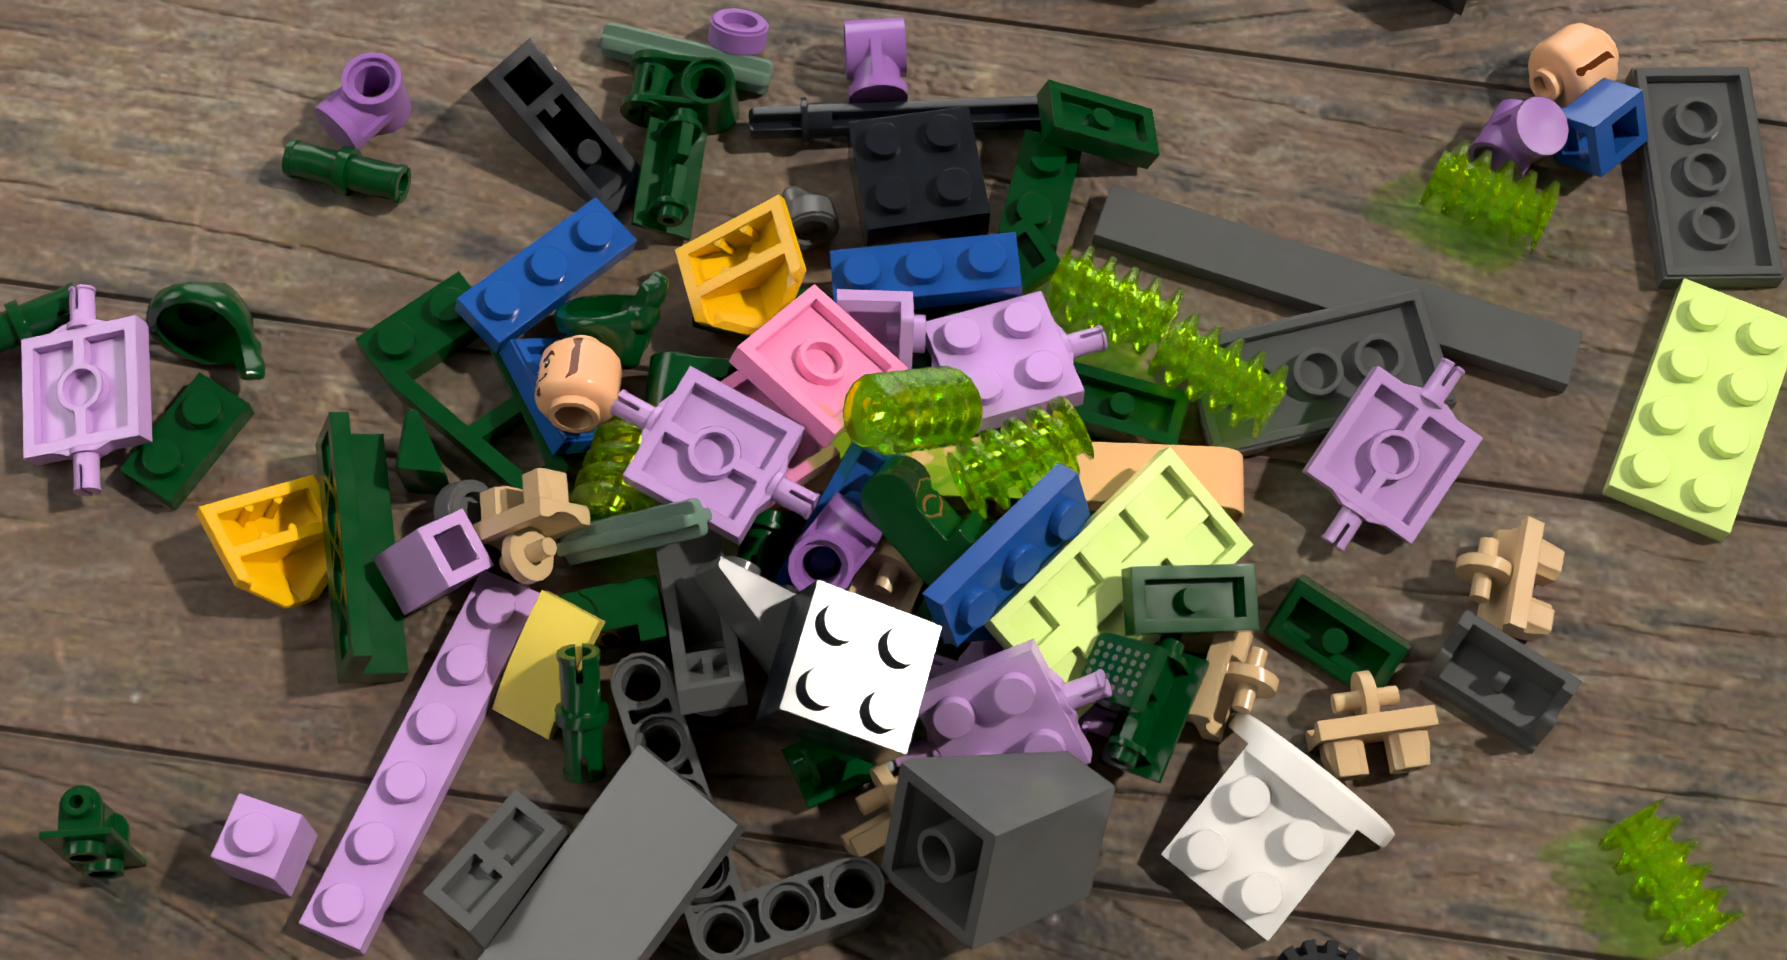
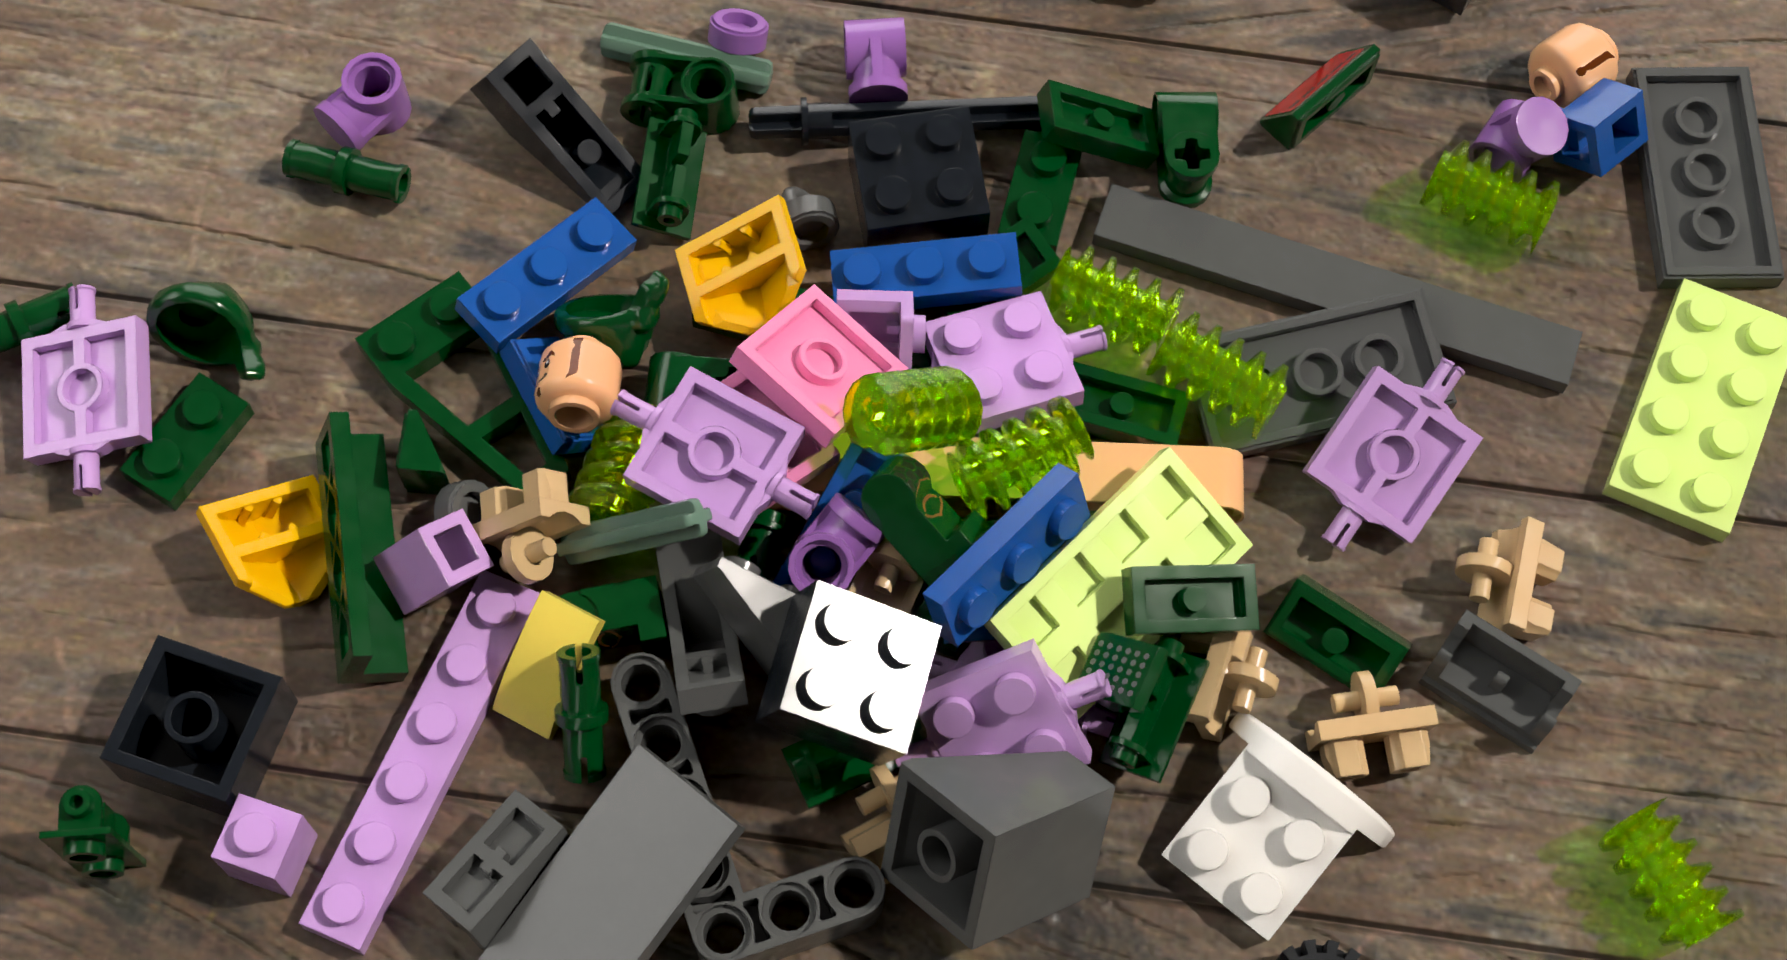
none -> black brick [100,635,298,817]
none -> dark green piece [1152,92,1220,208]
none -> dark green slope [1260,44,1381,150]

